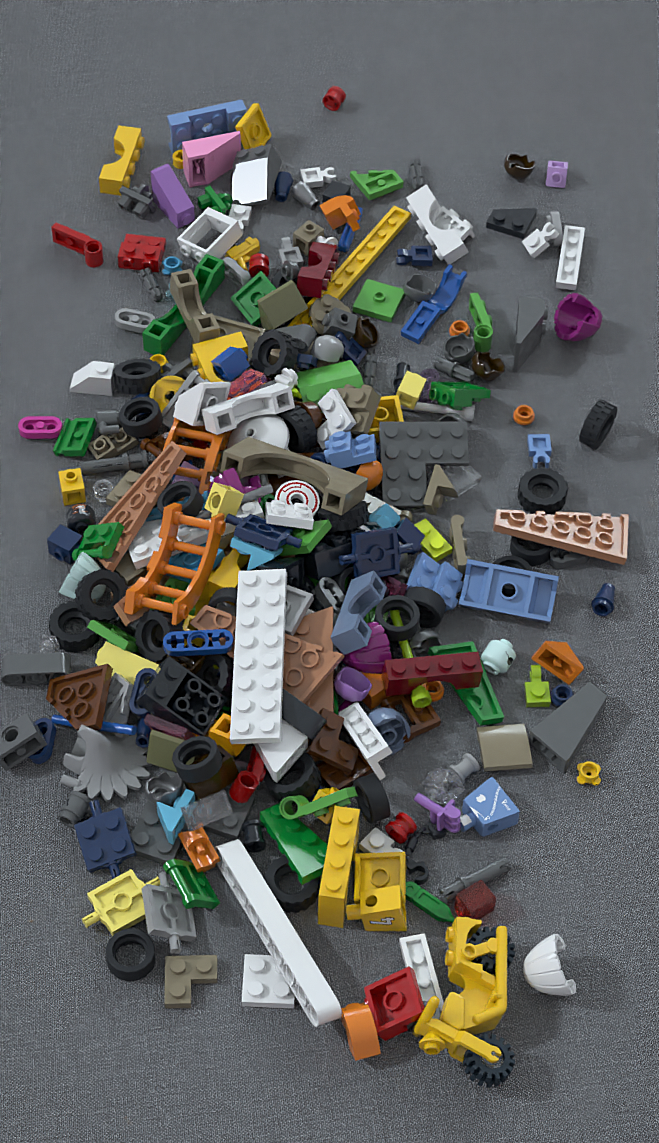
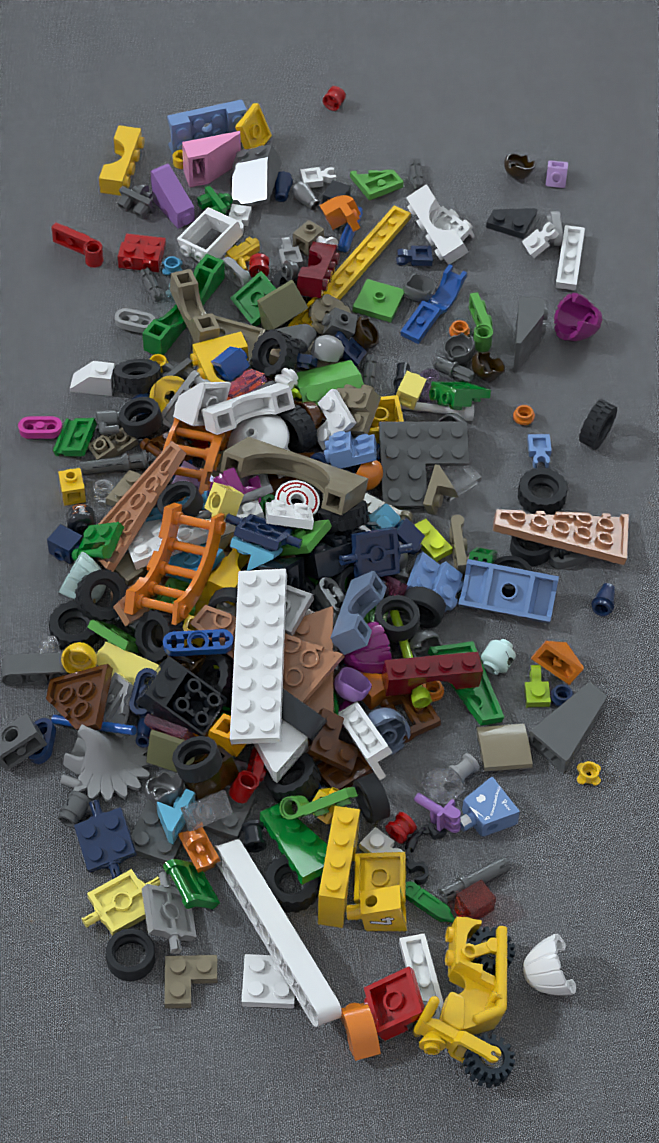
none -> yellow hair [61,642,97,674]
none -> green tile [469,547,498,564]

